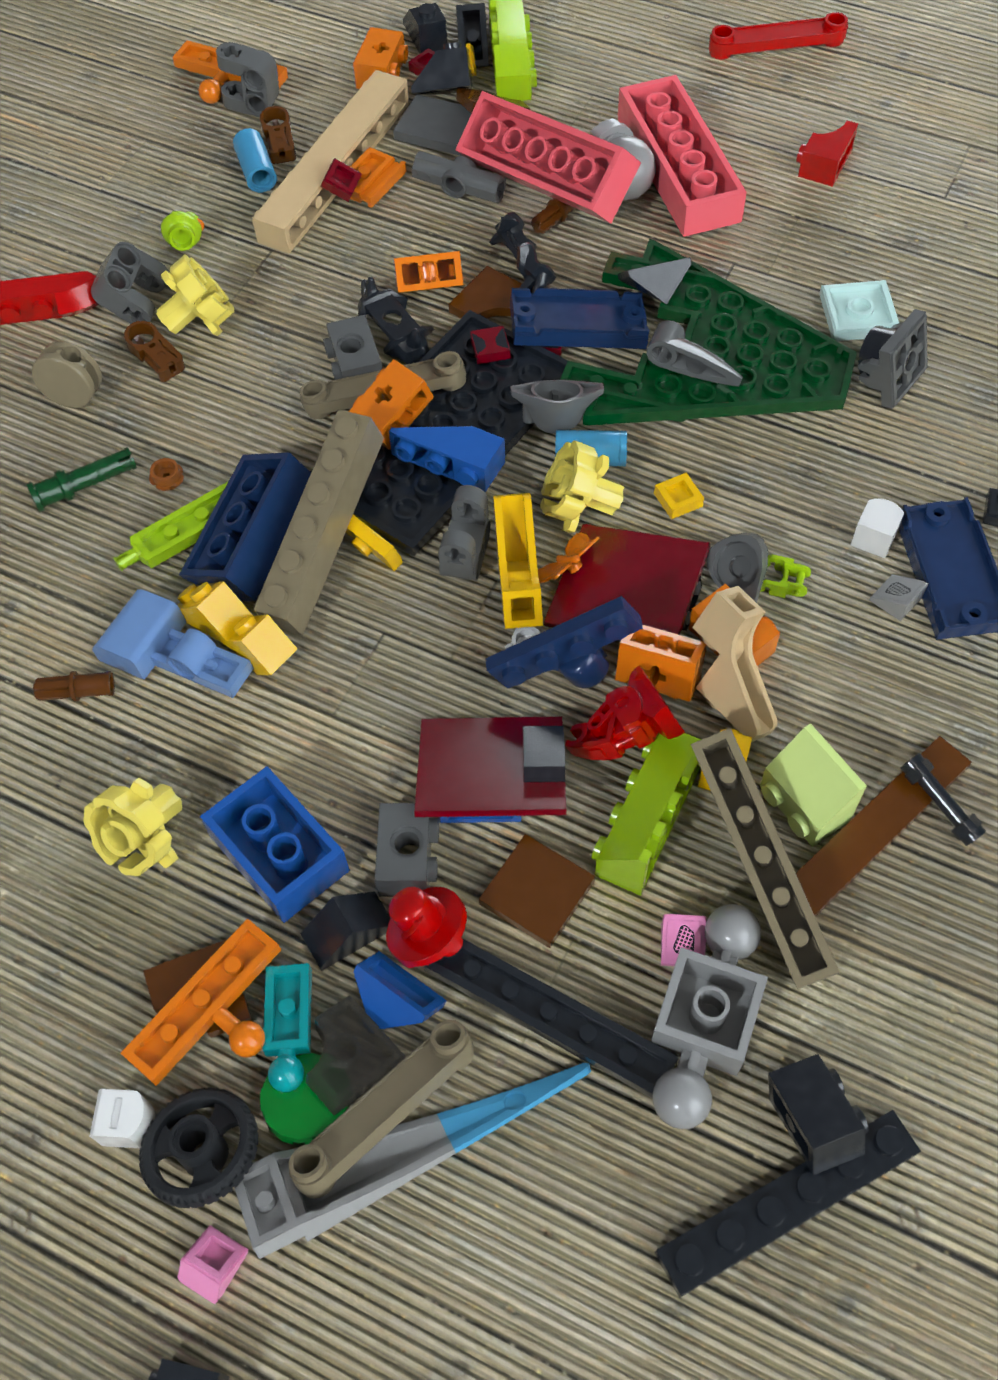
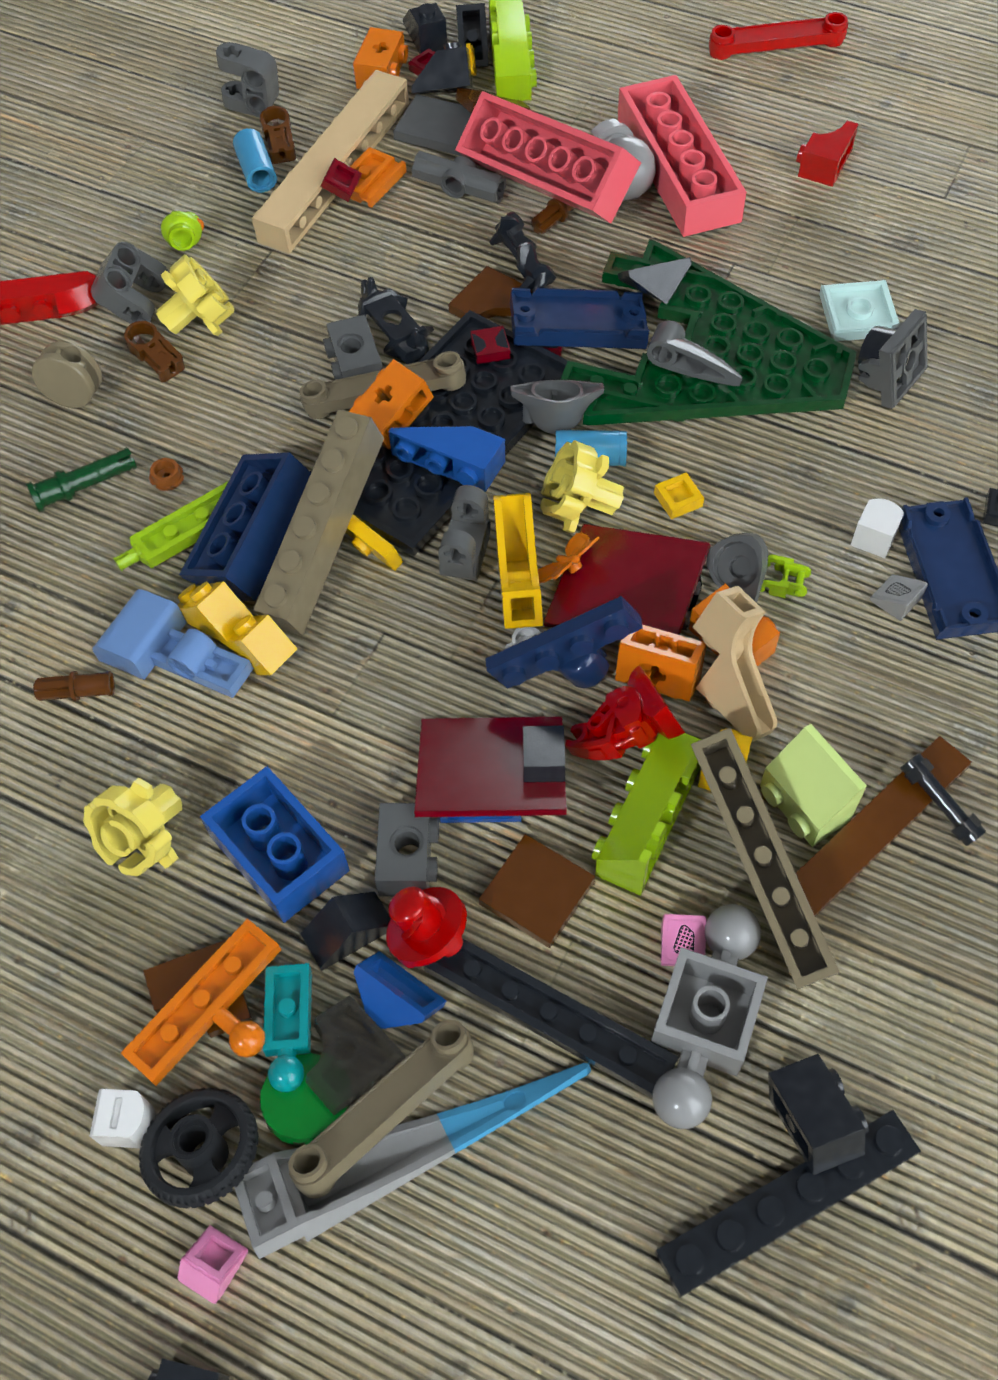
orange plate [173,40,288,104] -> none
orange brick [394,251,463,293] -> none

